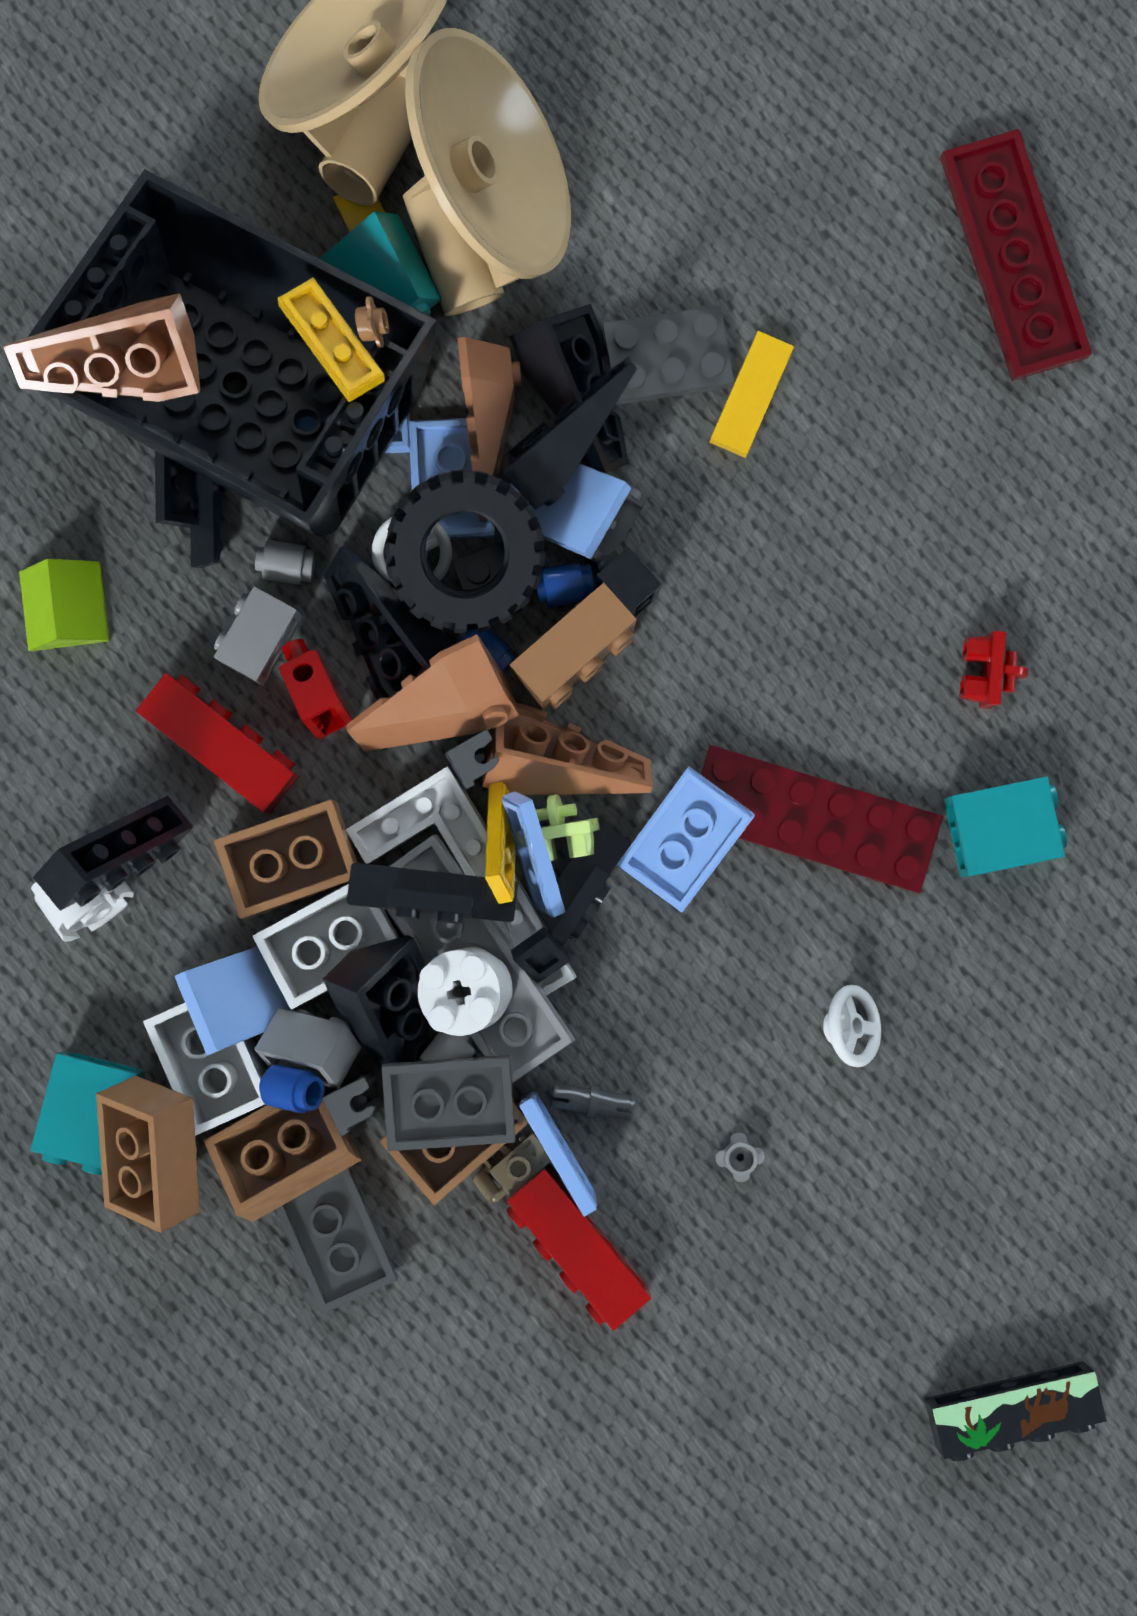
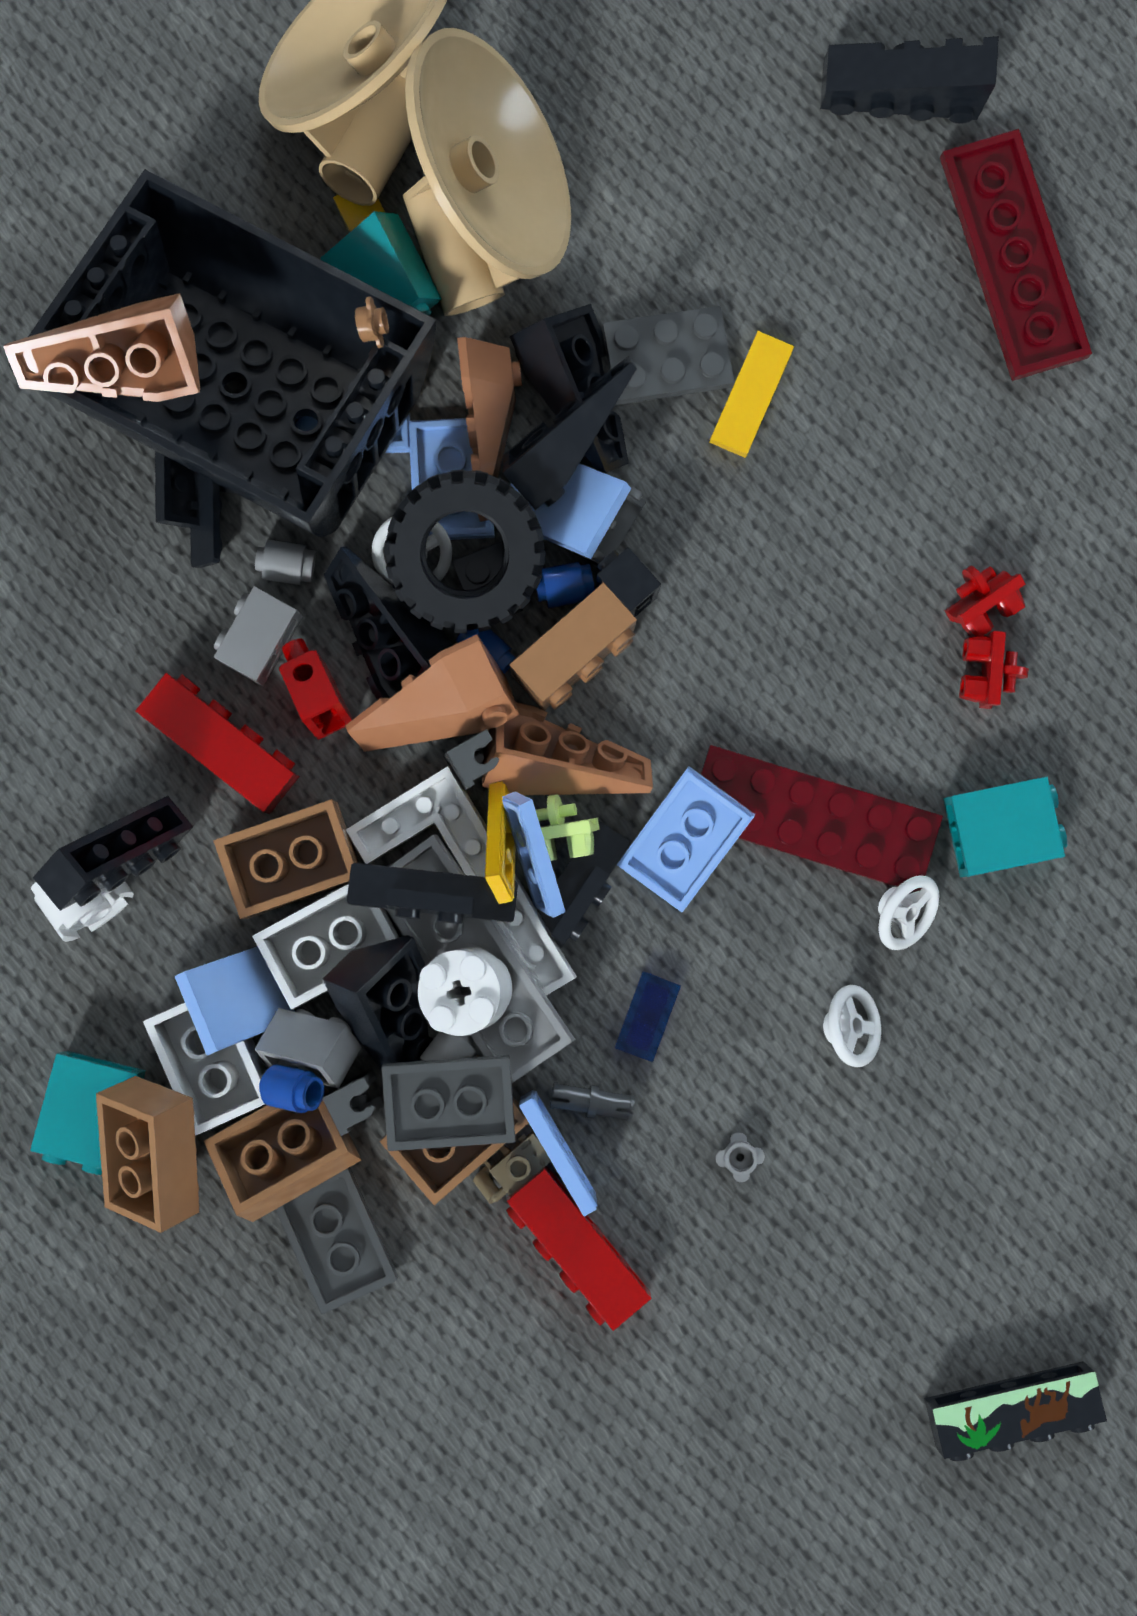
lime slope [19,559,110,652] -> none
yellow tile [277,278,385,402] -> none
black plate [511,927,571,984] -> none
none -> clear blue plate [614,971,681,1062]
none -> black wedge [820,36,999,124]
none -> white piece [878,875,940,950]
none -> red hips [945,565,1026,637]

